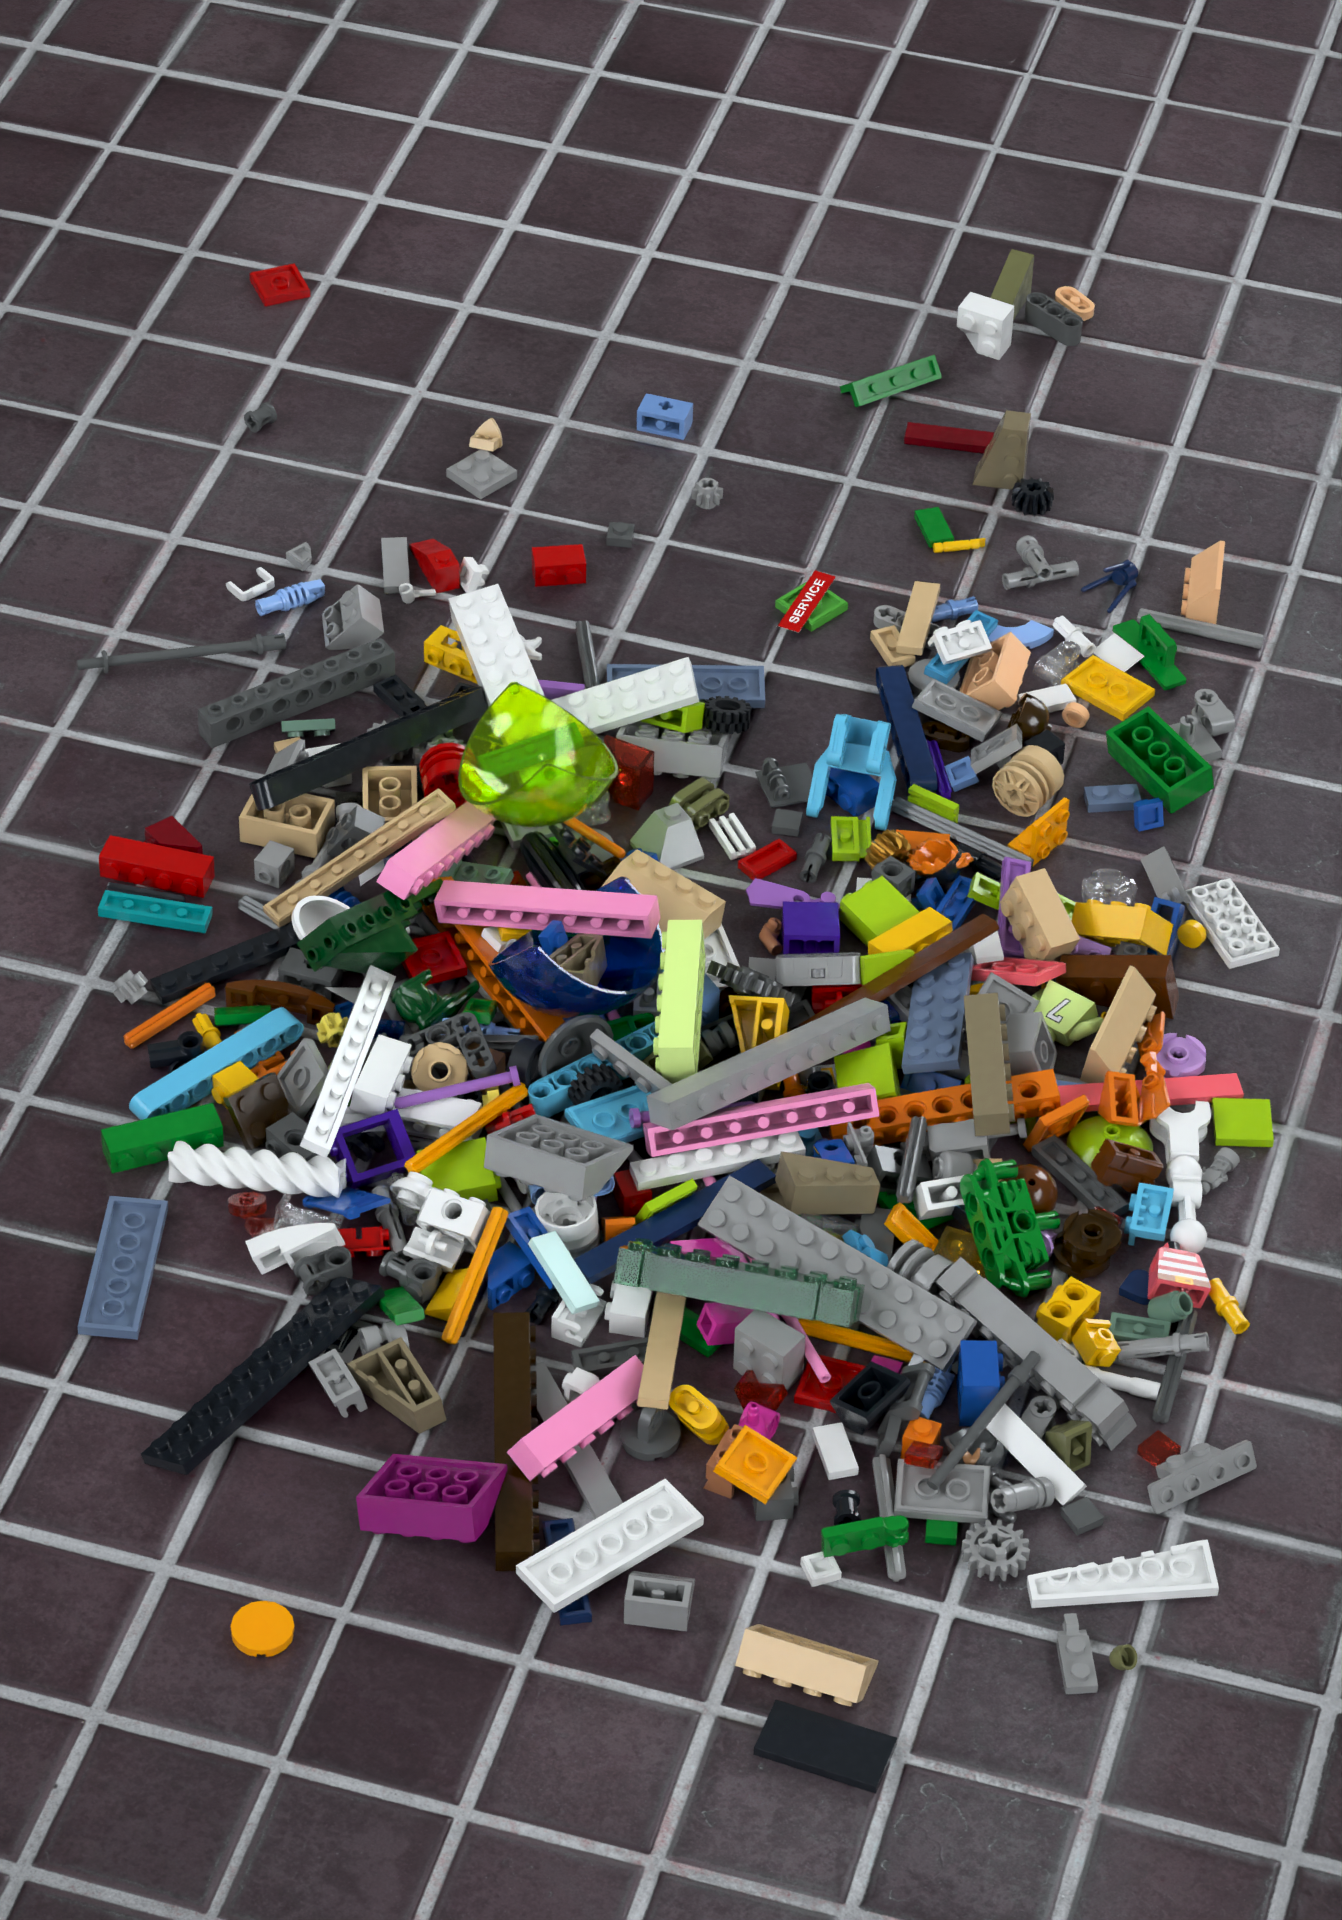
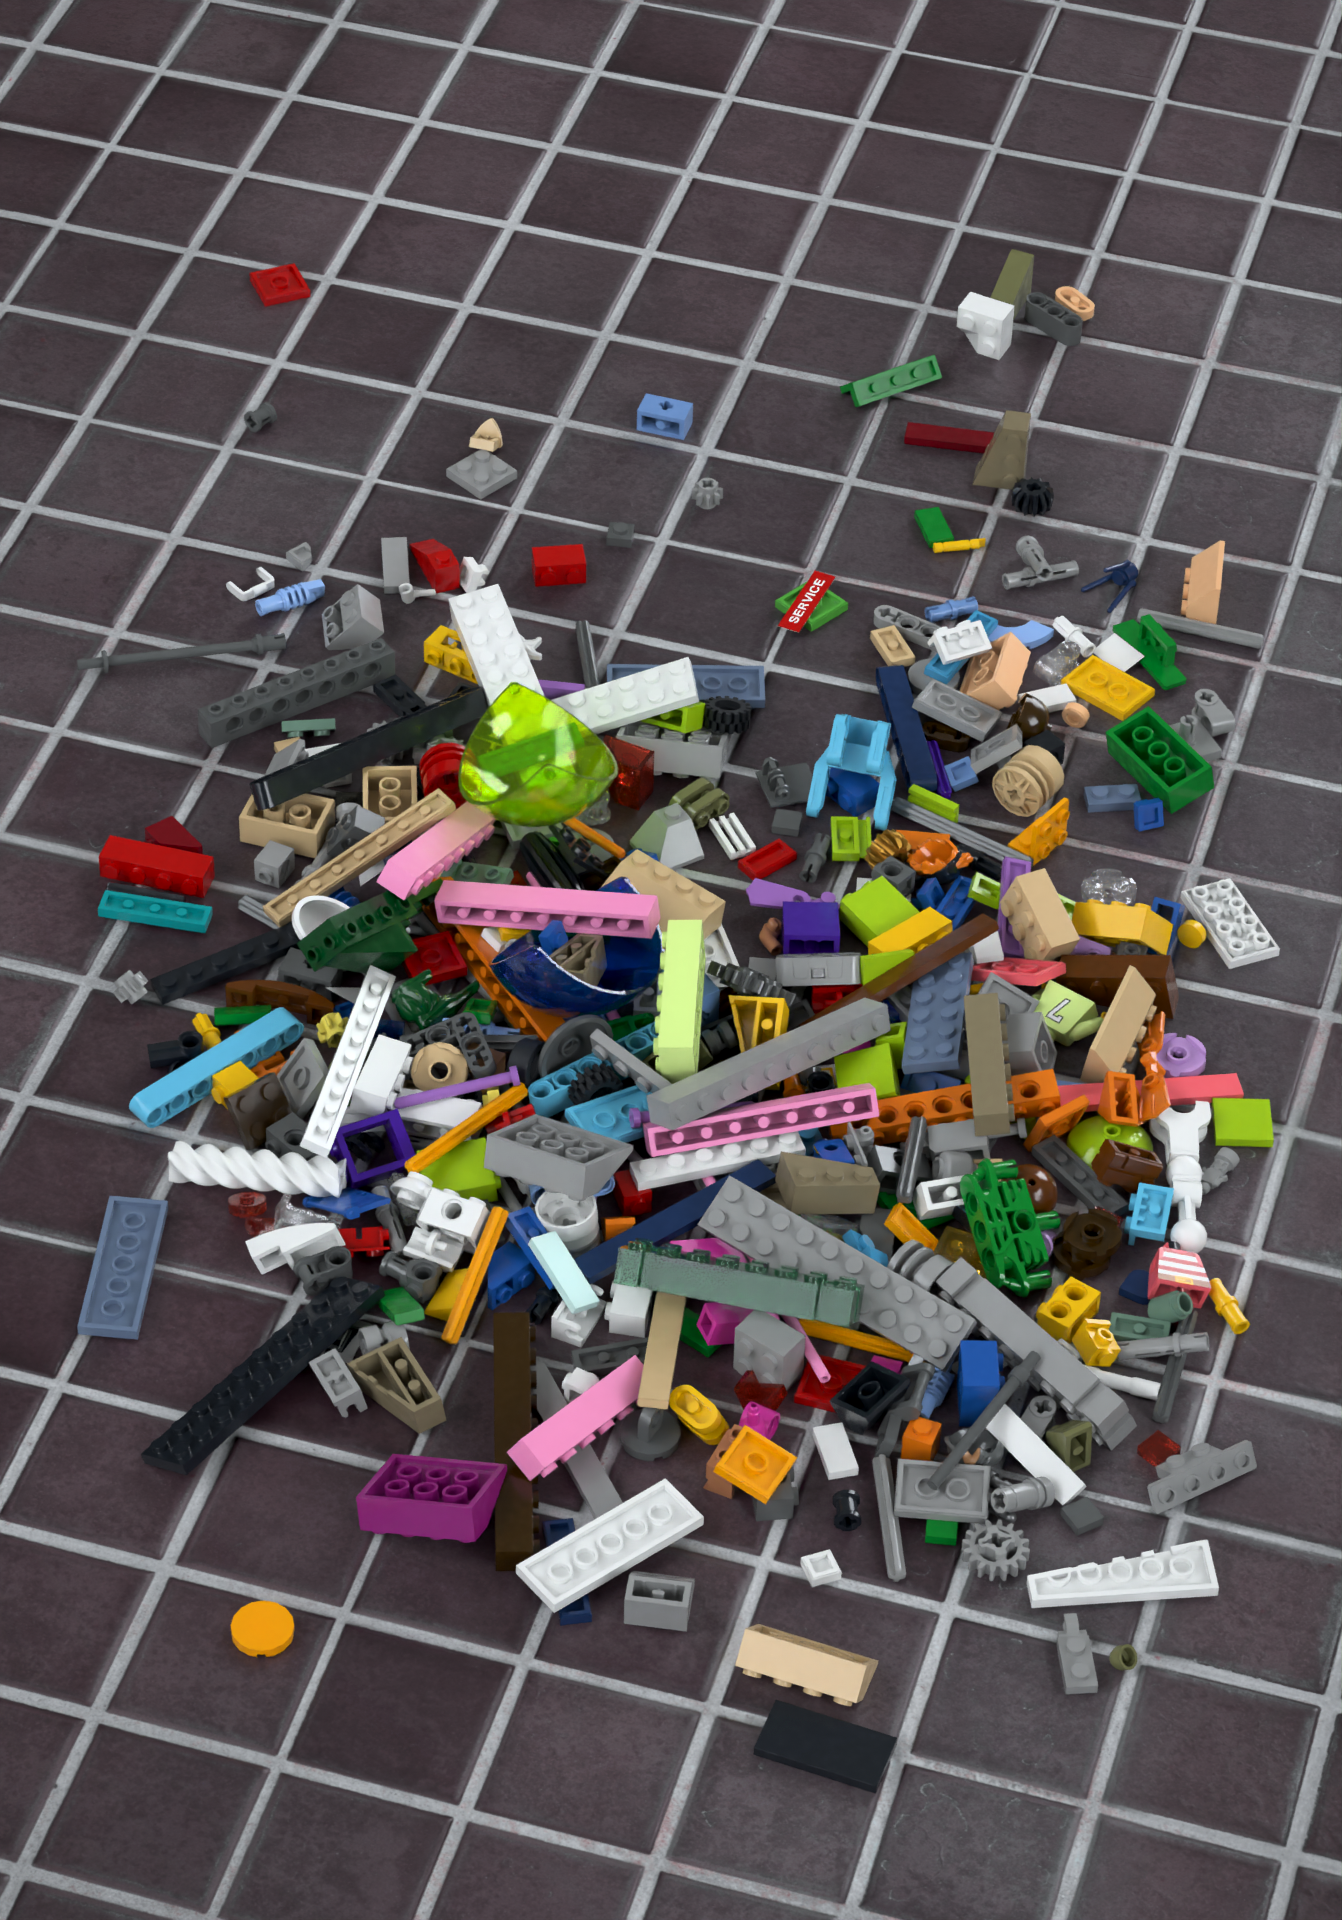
green brick [101,1103,224,1173] -> none
orange axle [123,983,216,1049] -> none
lime tile [633,1178,698,1226] -> none
green hinge [821,1515,909,1558] -> none
tan tile [896,581,940,656] -> none
clear red tile [904,1441,943,1469] -> none
light grey hinge [1140,846,1191,904] -> none

